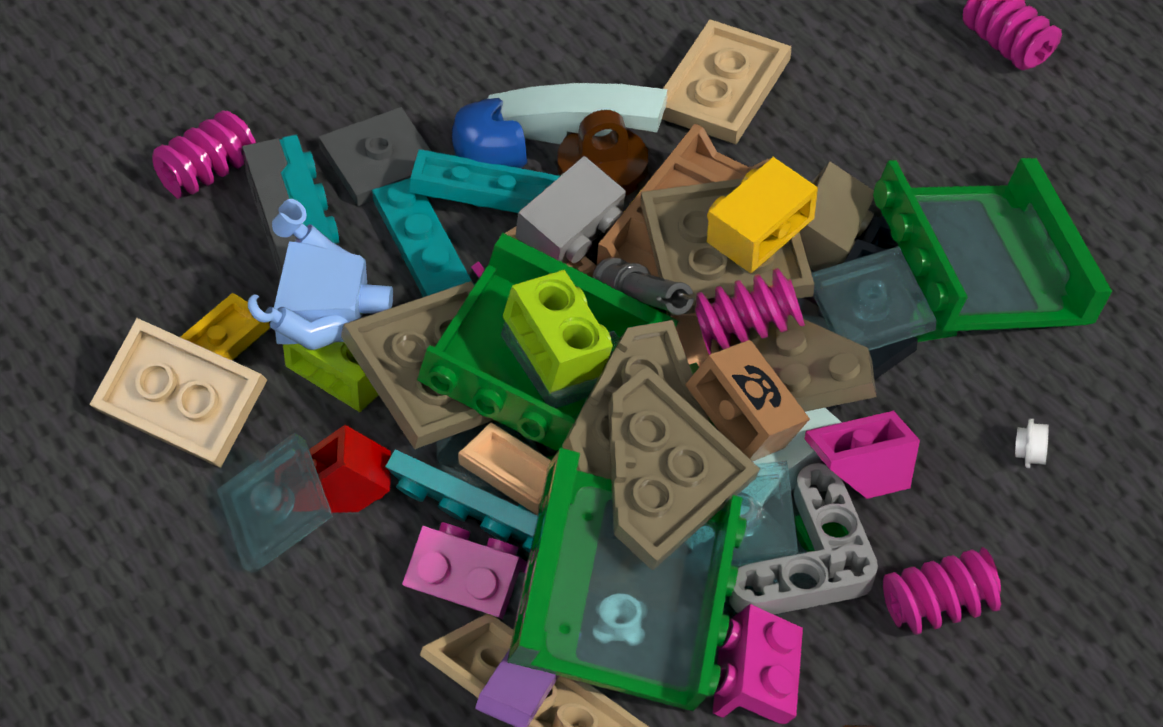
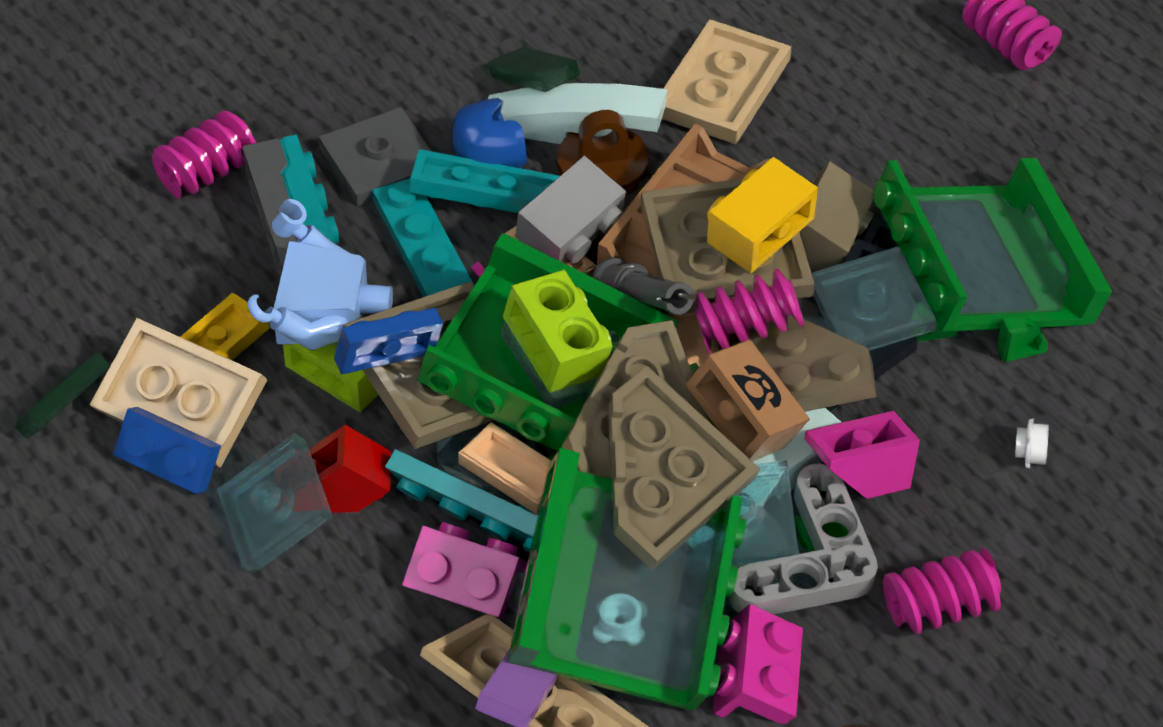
none -> clear green tile [15,353,111,439]
none -> blue plate [113,407,221,494]
none -> blue plate [334,308,443,374]
none -> clear green tile [488,47,580,92]
none -> green tile [996,317,1048,362]

